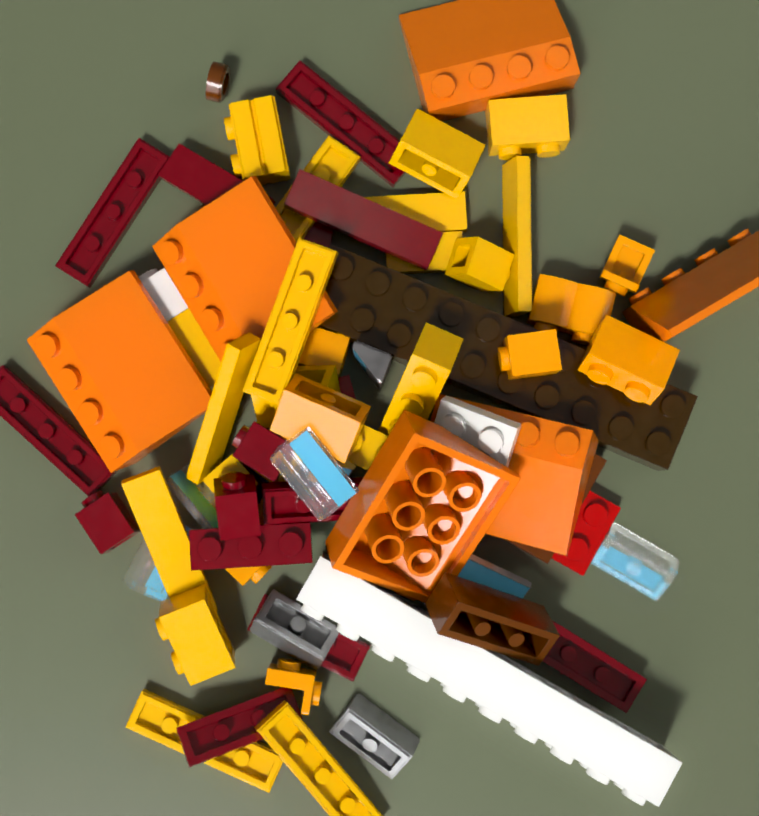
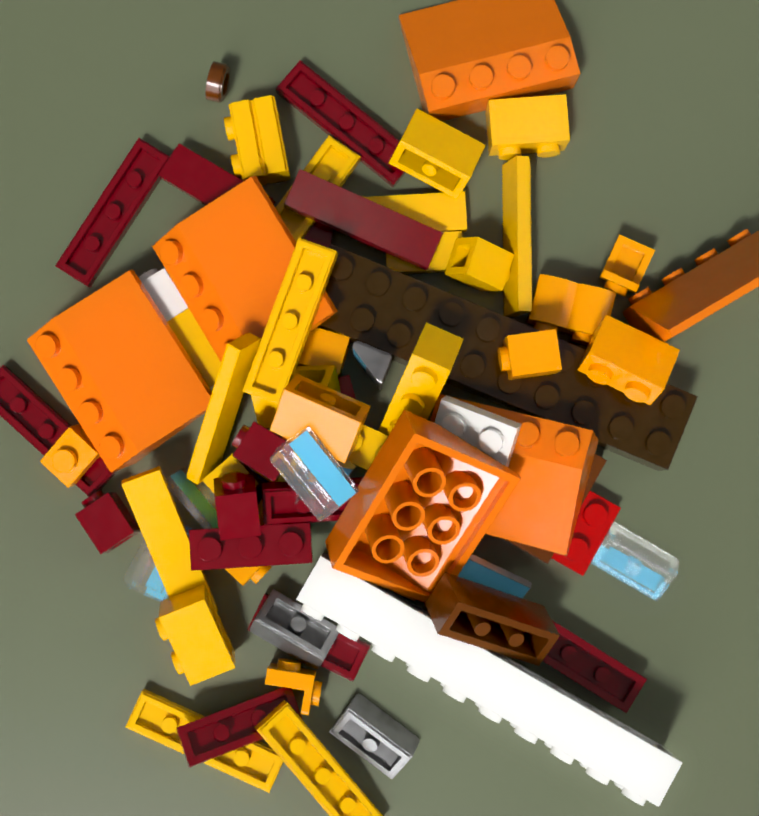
none -> light orange bracket [40,424,100,488]

